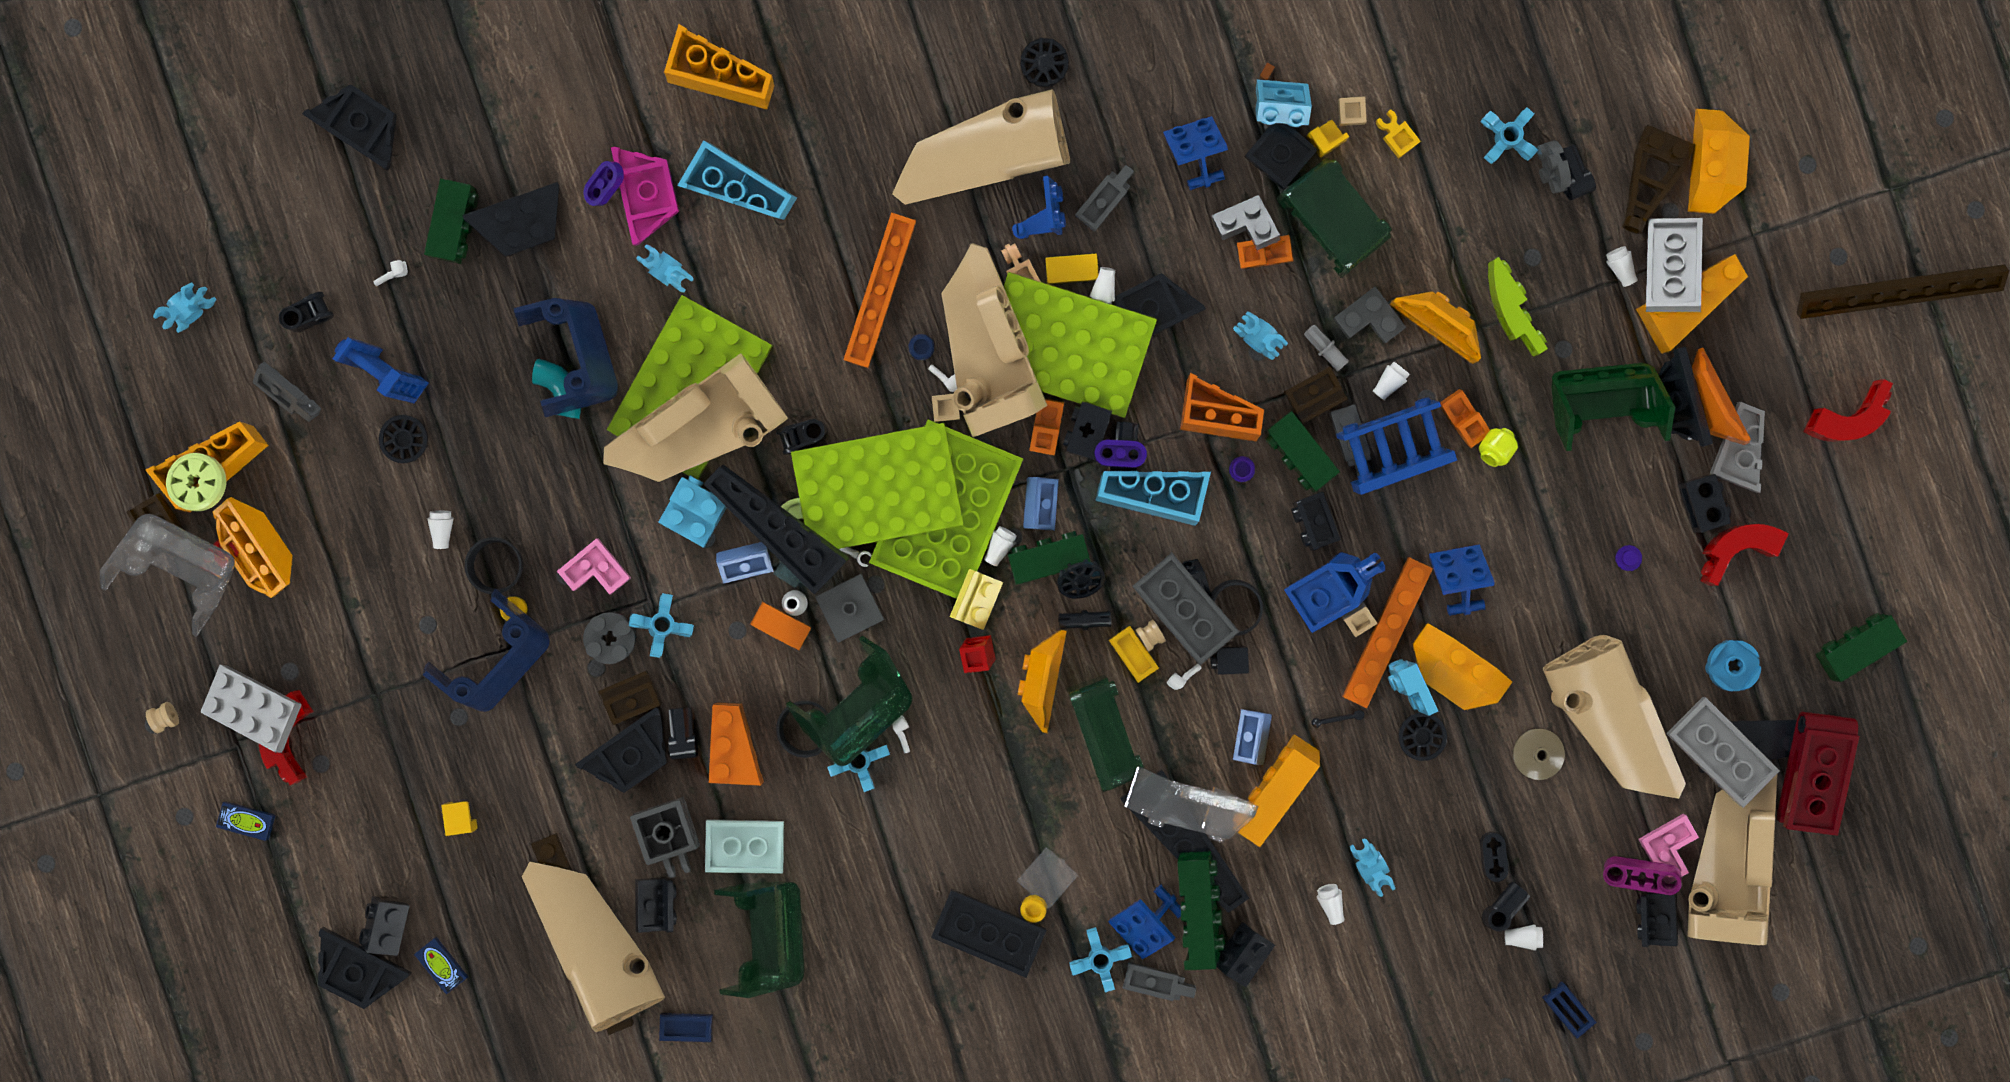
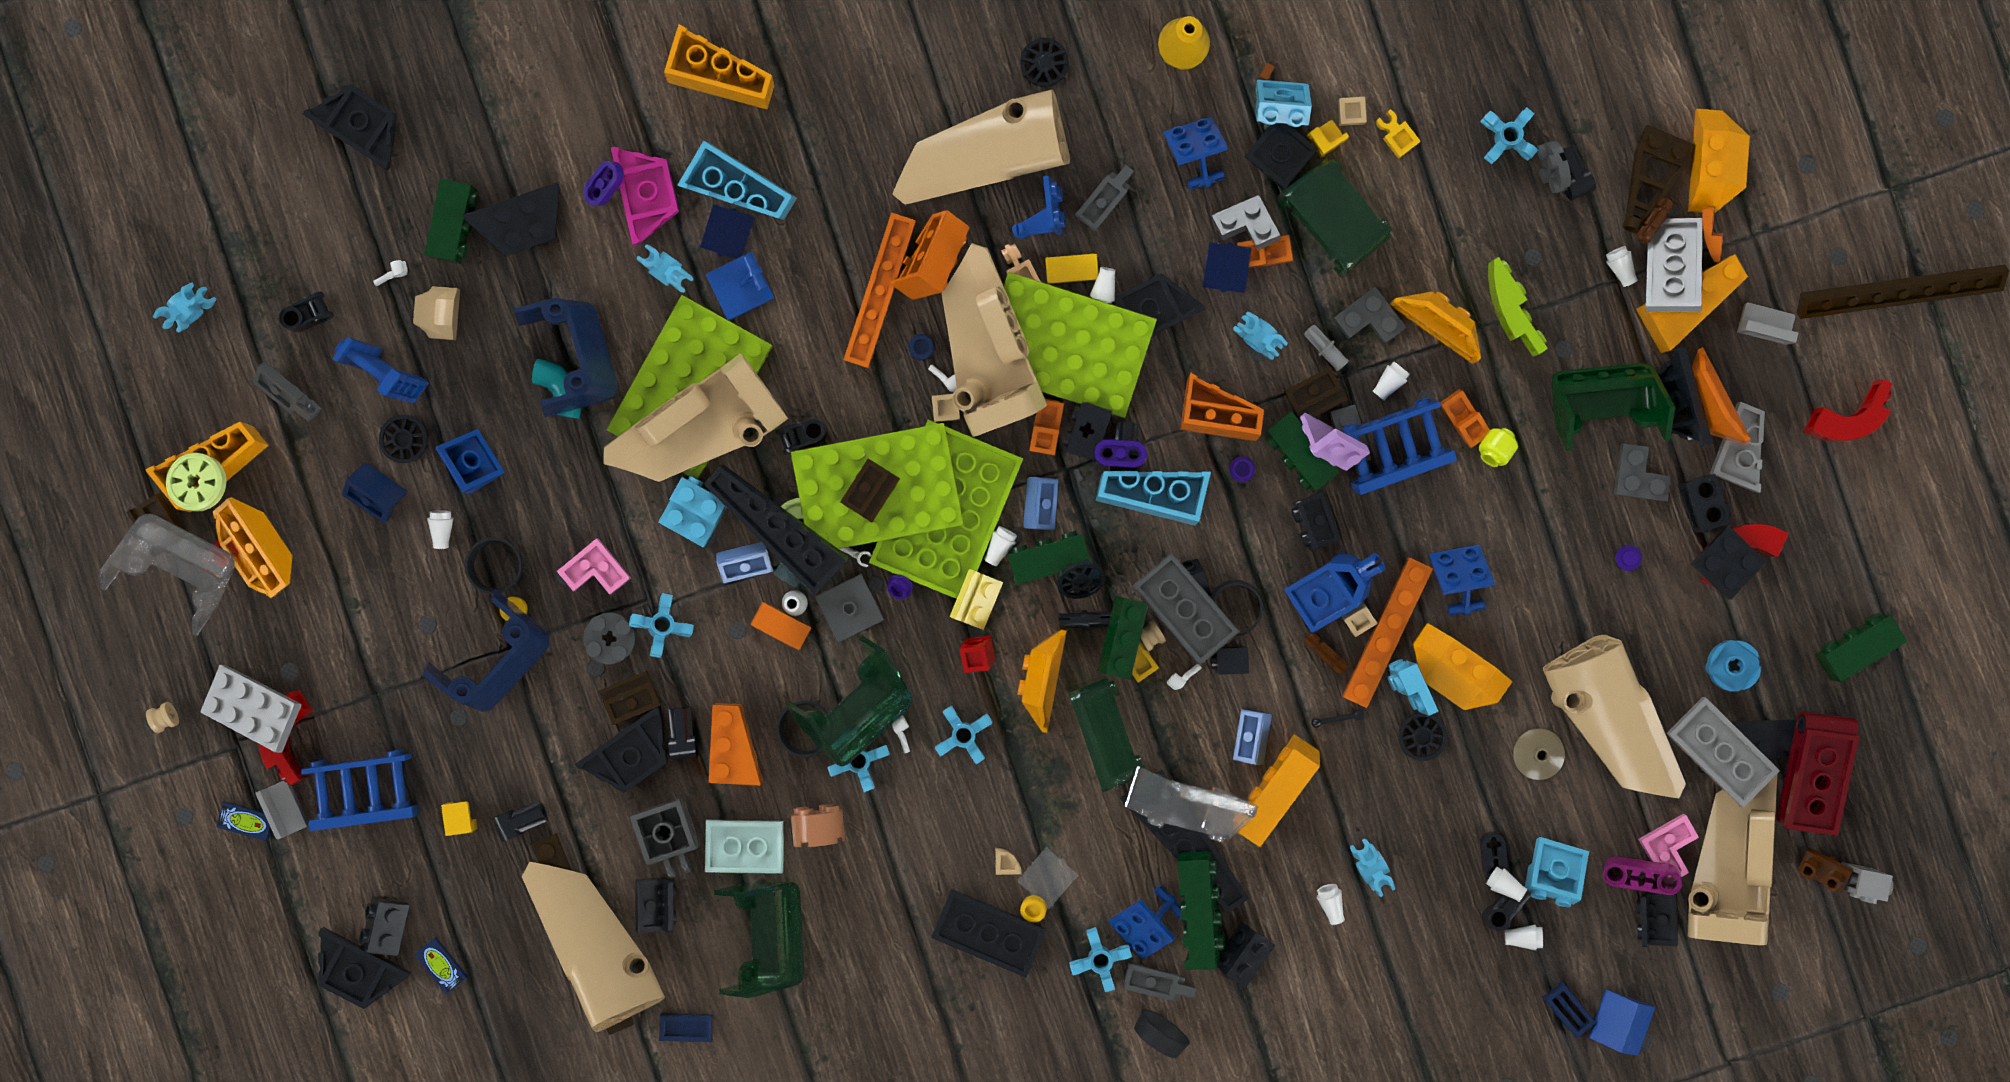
none -> light grey panel [256,781,309,840]
none -> blue fence [301,750,420,831]
none -> dark blue panel [342,463,407,524]
none -> tan slope [413,286,460,341]
none -> blue slope [435,429,505,494]
none -> black piece [492,801,549,842]
none -> clear blue piece [700,204,754,259]
none -> blue plate [706,252,775,321]
none -> nougat brick [791,803,845,847]
none -> dark brown plate [840,458,900,523]
none -> dark purple plate [888,574,913,599]
none -> orange wedge [889,210,970,300]
none -> medium azure pin [935,705,993,764]
none -> tan tile [995,848,1021,875]
none -> dark green brick [1097,595,1148,680]
none -> black tyre [1134,1009,1190,1058]
none -> yellow cone [1158,16,1210,70]
none -> clear blue piece [1202,242,1252,293]
none -> lavender bracket [1300,413,1370,471]
none -> reddish brown axle [1304,632,1348,674]
none -> white cone [1486,867,1527,902]
none -> medium azure plate [1525,837,1589,907]
none -> blue slope [1589,989,1655,1056]
none -> dark grey plate [1614,443,1671,502]
none -> reddish brown axle [1637,198,1673,244]
none -> black plate [1691,526,1767,600]
none -> orange slope [1702,206,1724,262]
none -> light grey panel [1737,303,1798,345]
none -> reddish brown hips [1798,847,1854,893]
none -> light grey brick [1841,862,1893,904]

